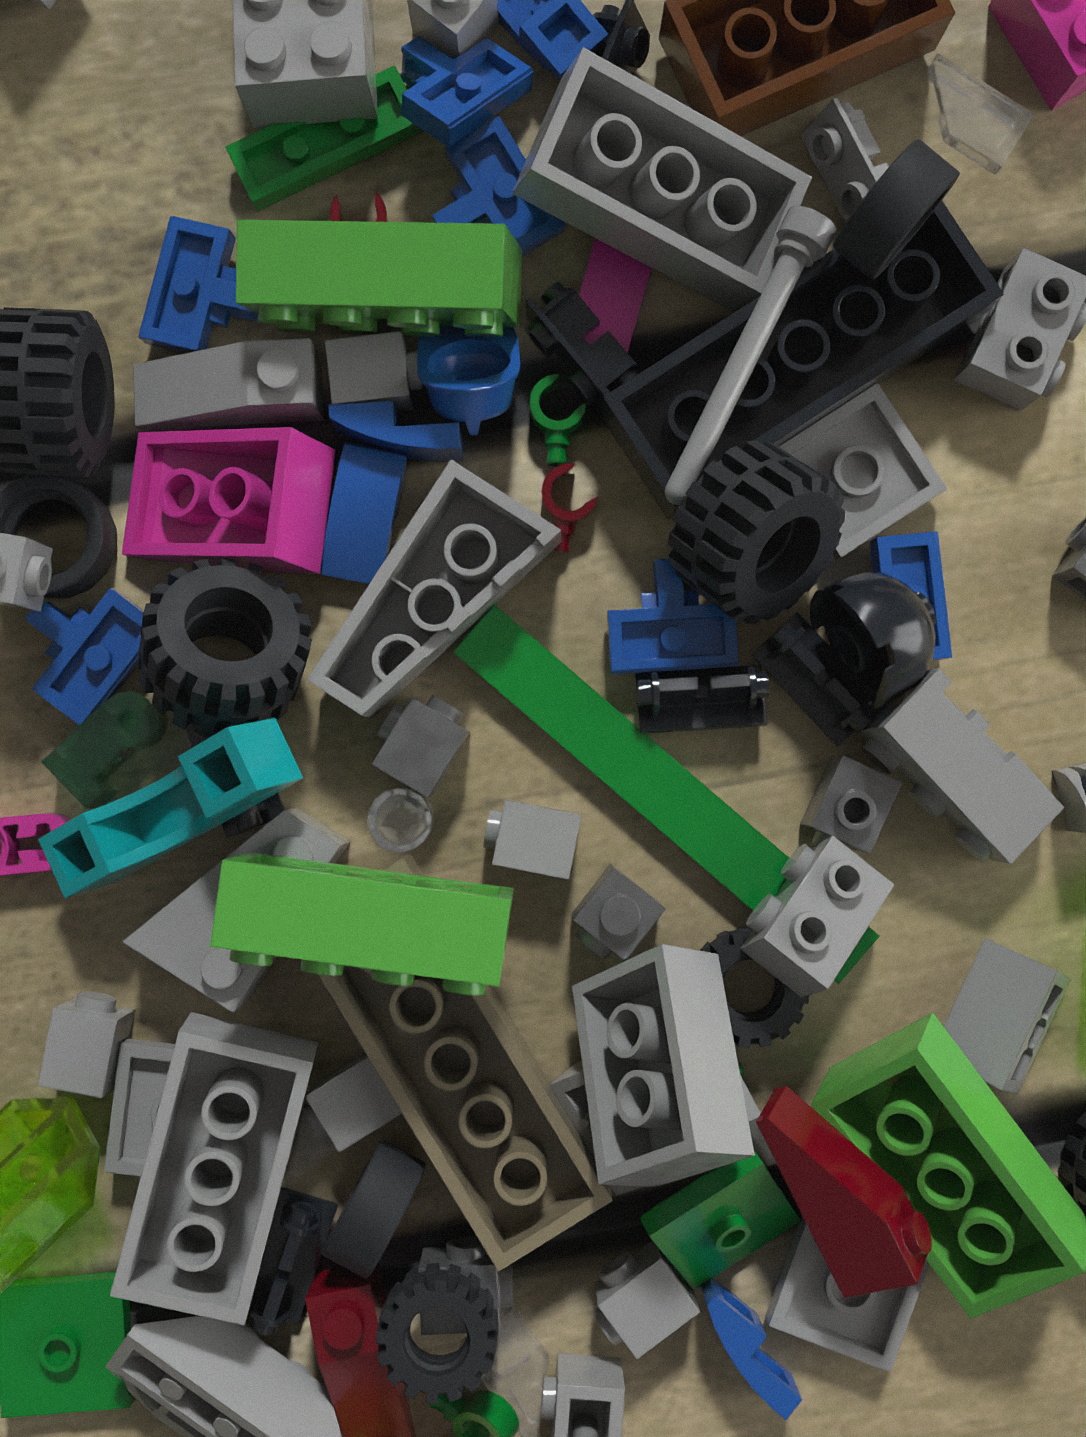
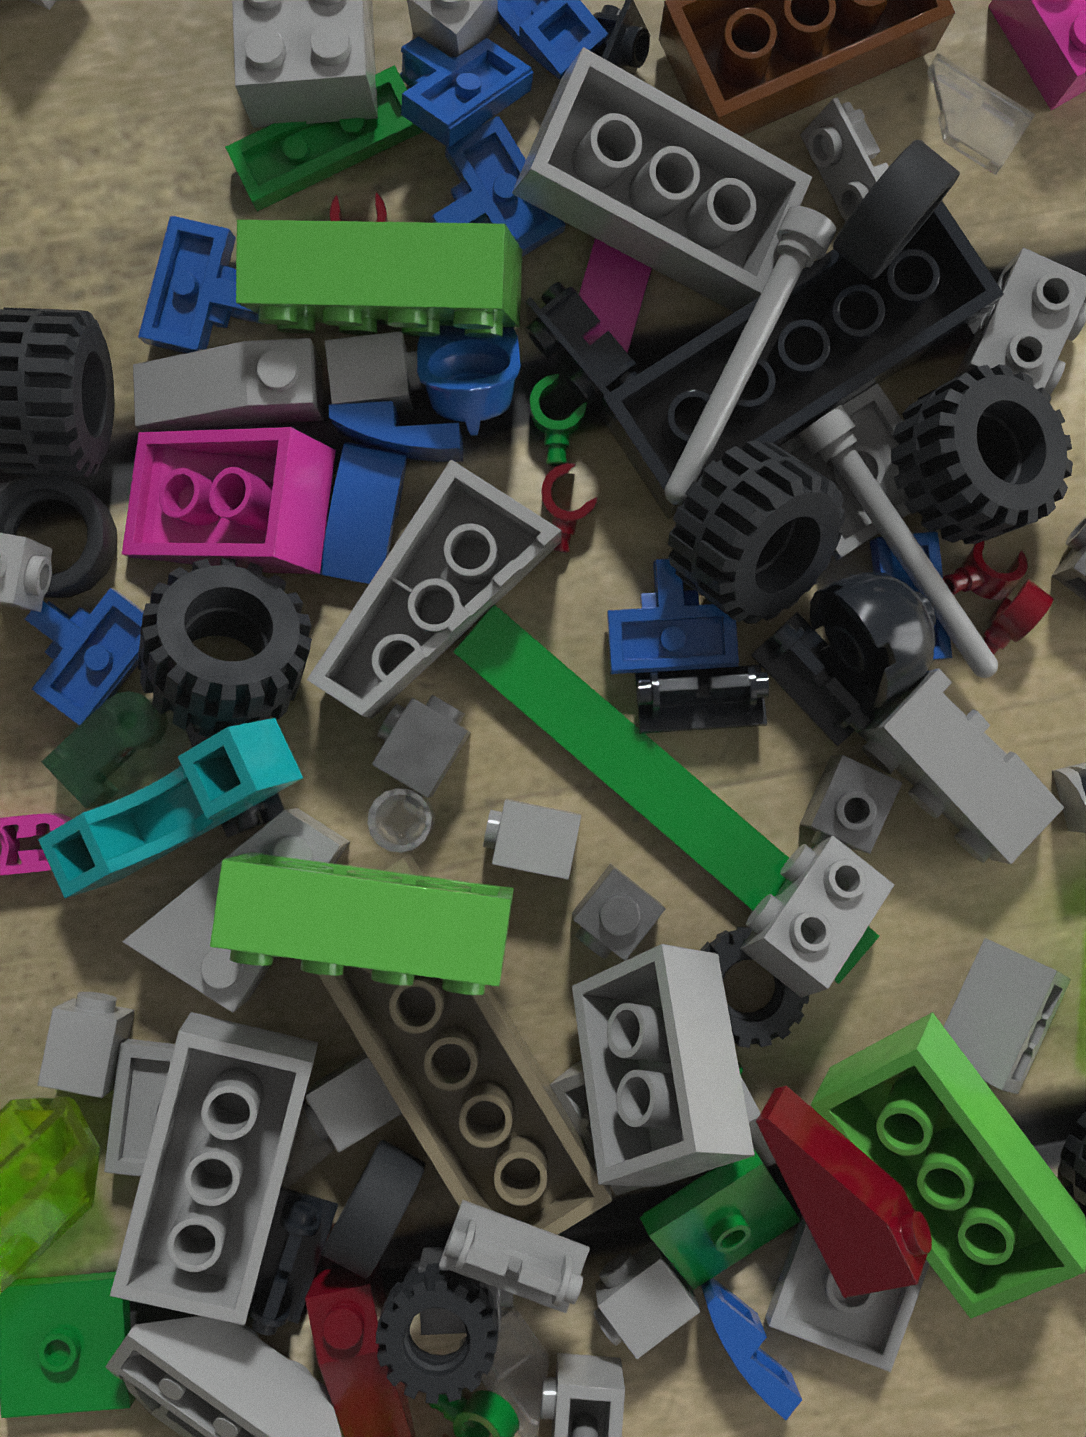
none -> light grey hinge [439,1200,590,1313]
none -> light grey piece [798,405,998,678]
none -> black tyre [891,364,1073,544]
none -> dark red piece [943,540,1028,600]
none -> dark red piece [983,578,1054,655]

